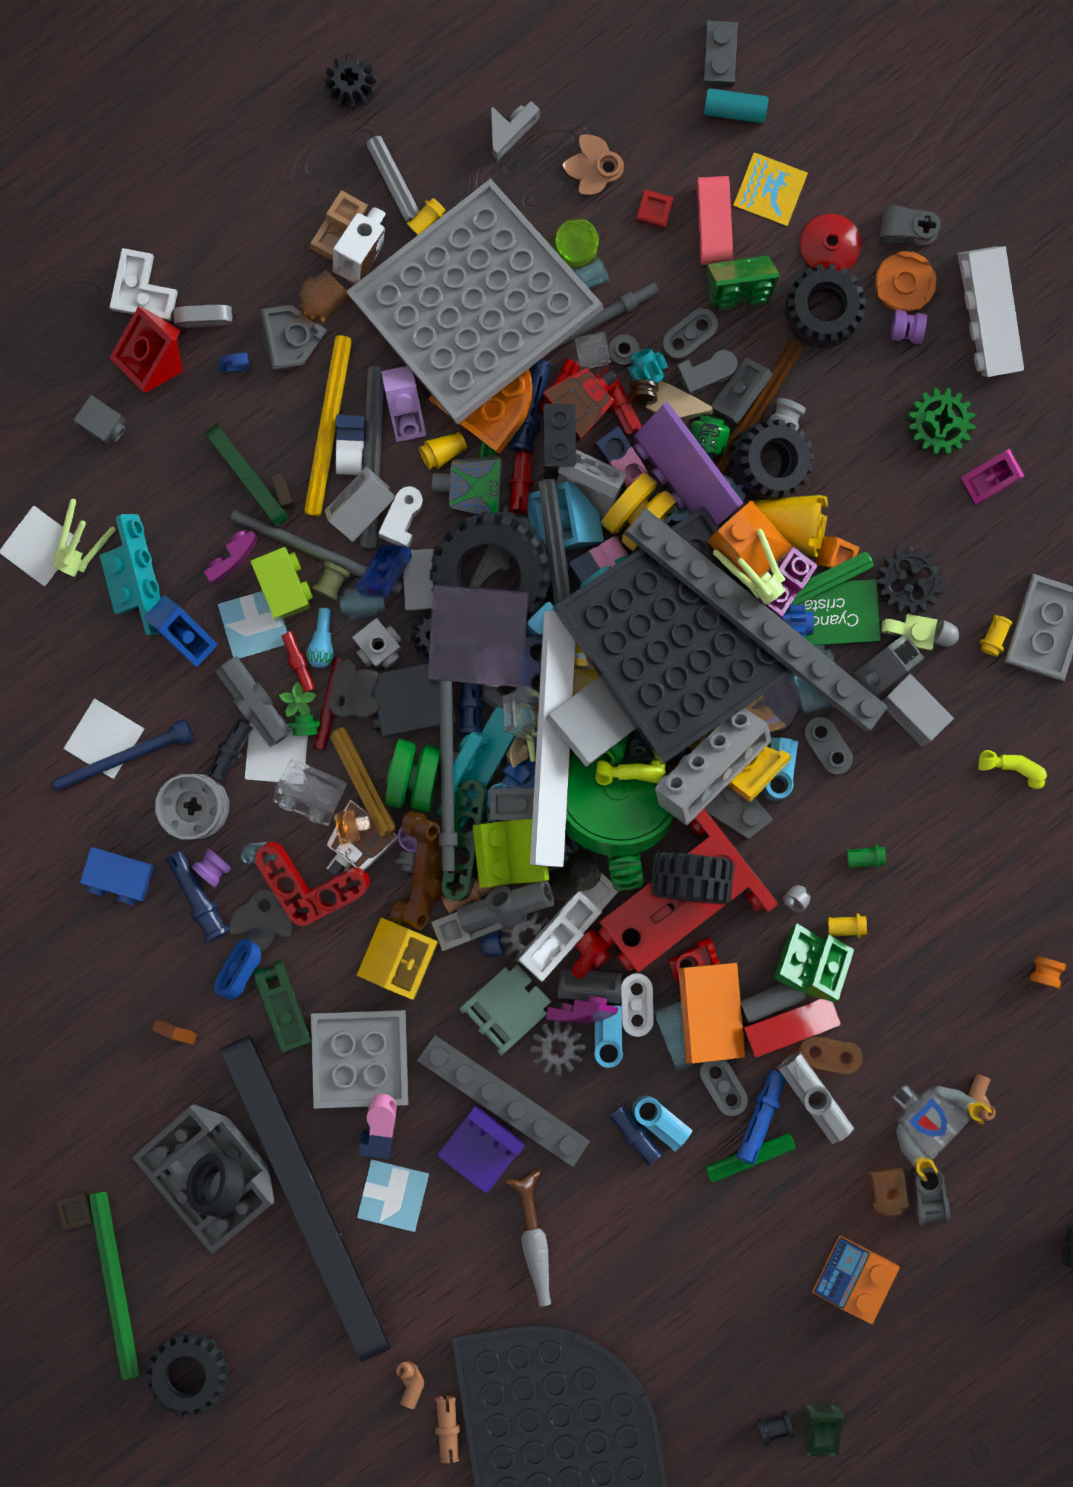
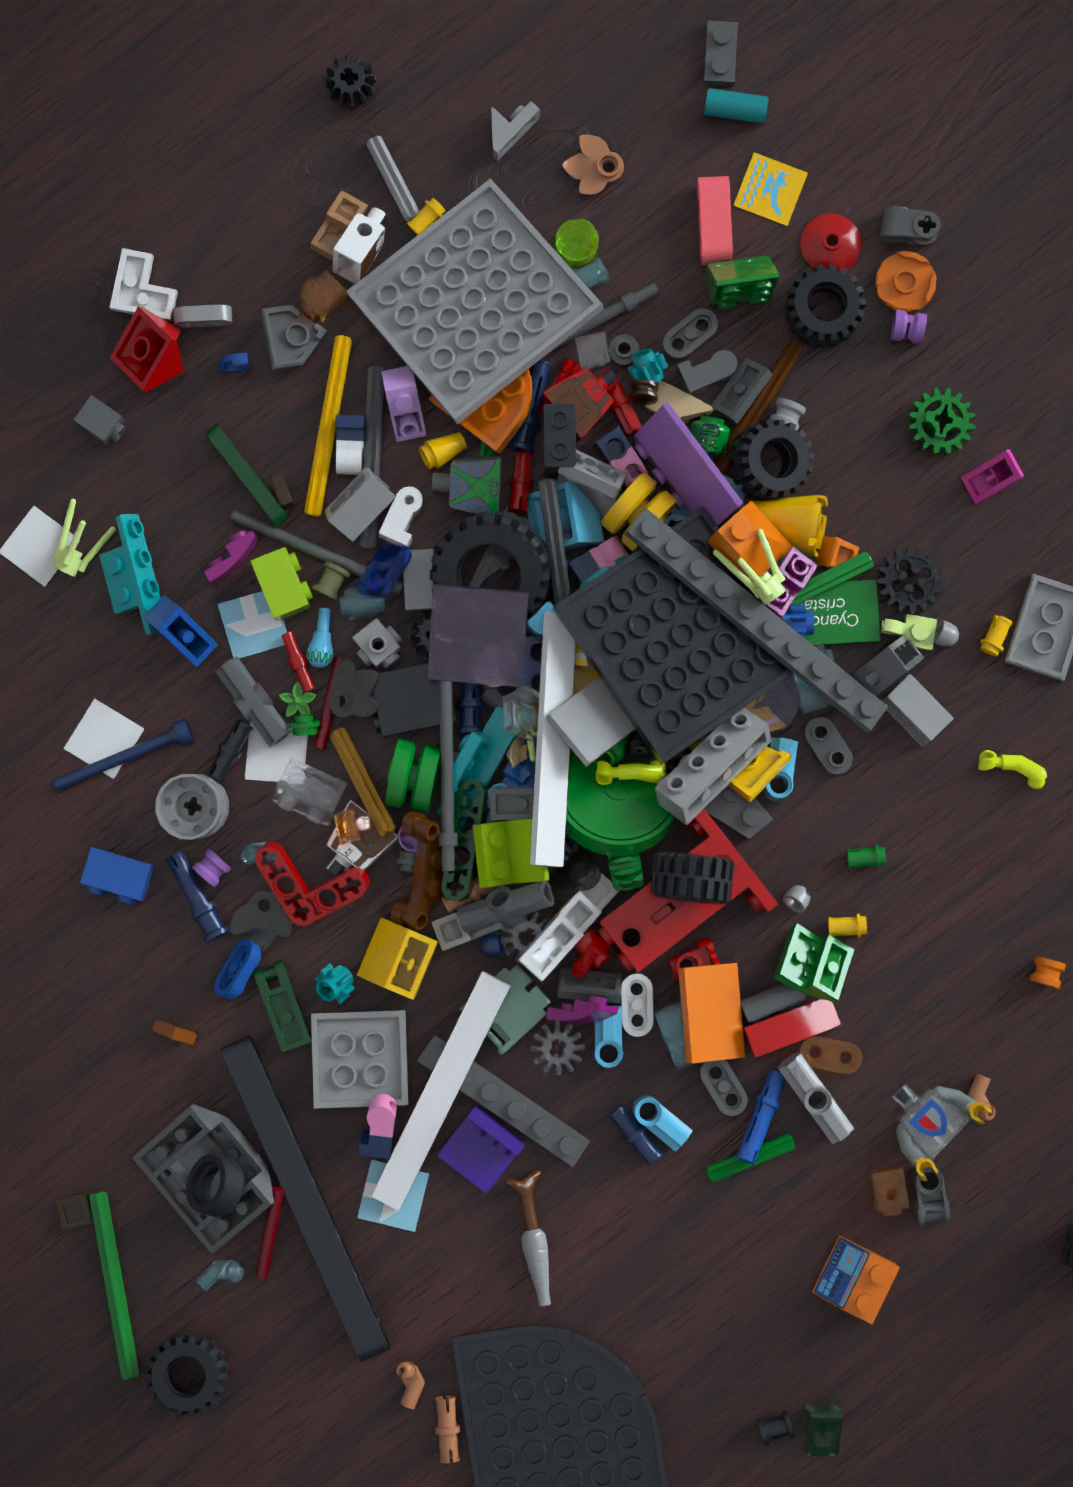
red tile [636,189,674,229] -> none
white wedge [957,246,1024,377] -> none
none -> clear light blue arm [196,1260,244,1291]
none -> dark red bar [256,1187,284,1279]
none -> teal gear [315,963,355,1004]
none -> white tile [371,971,511,1211]

